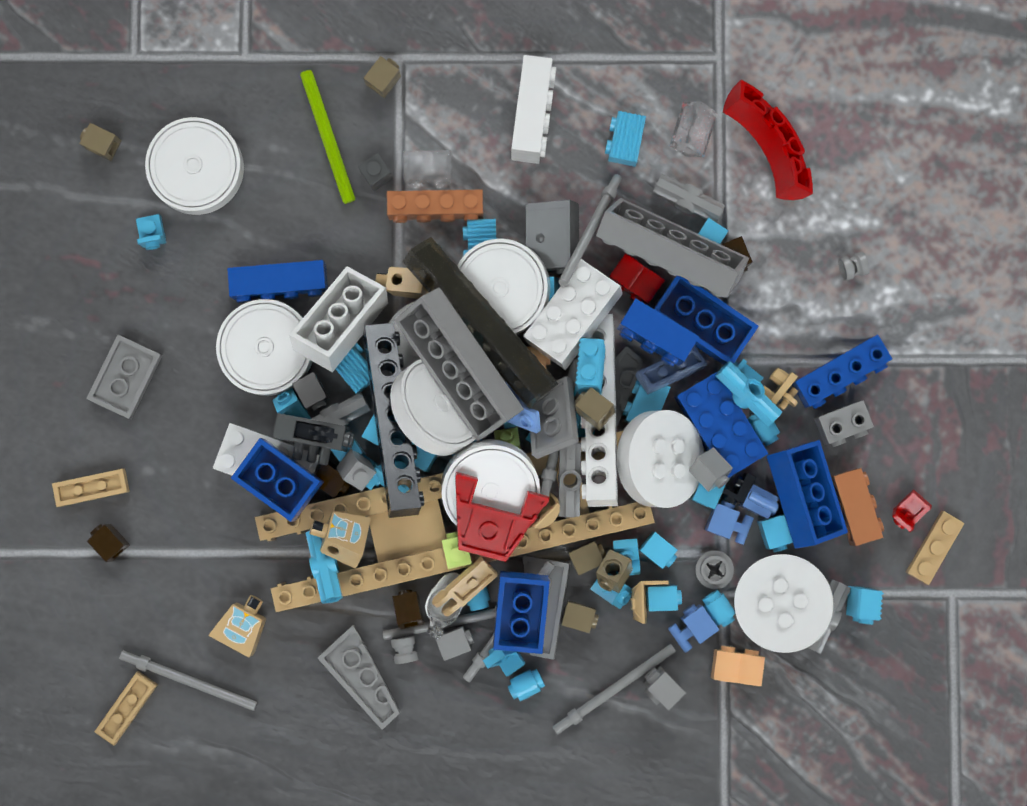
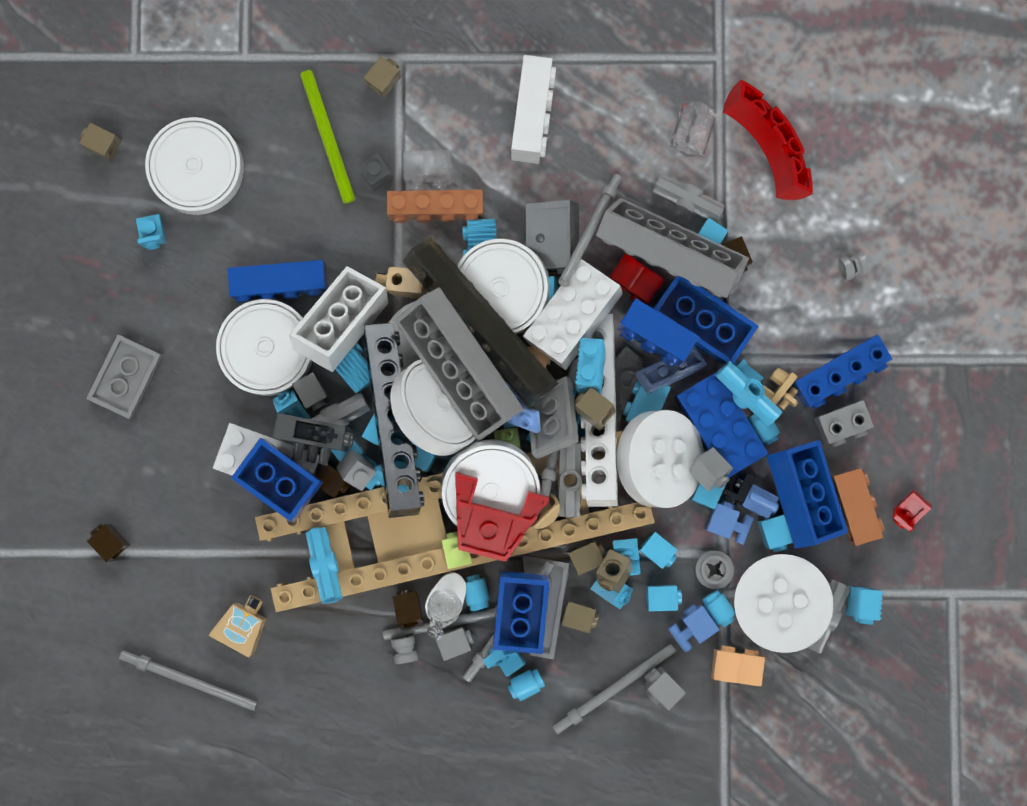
tan plate [52,469,130,507] -> none
tan tile [95,671,158,746] -> none
tan torso [310,512,371,568] -> none
light grey wing [318,625,400,730] -> none
tan hinge [432,556,498,617] -> none
medium azure brick [605,111,646,167] -> none
tan piece [630,581,669,624] -> none
tan plate [906,511,965,585] -> none

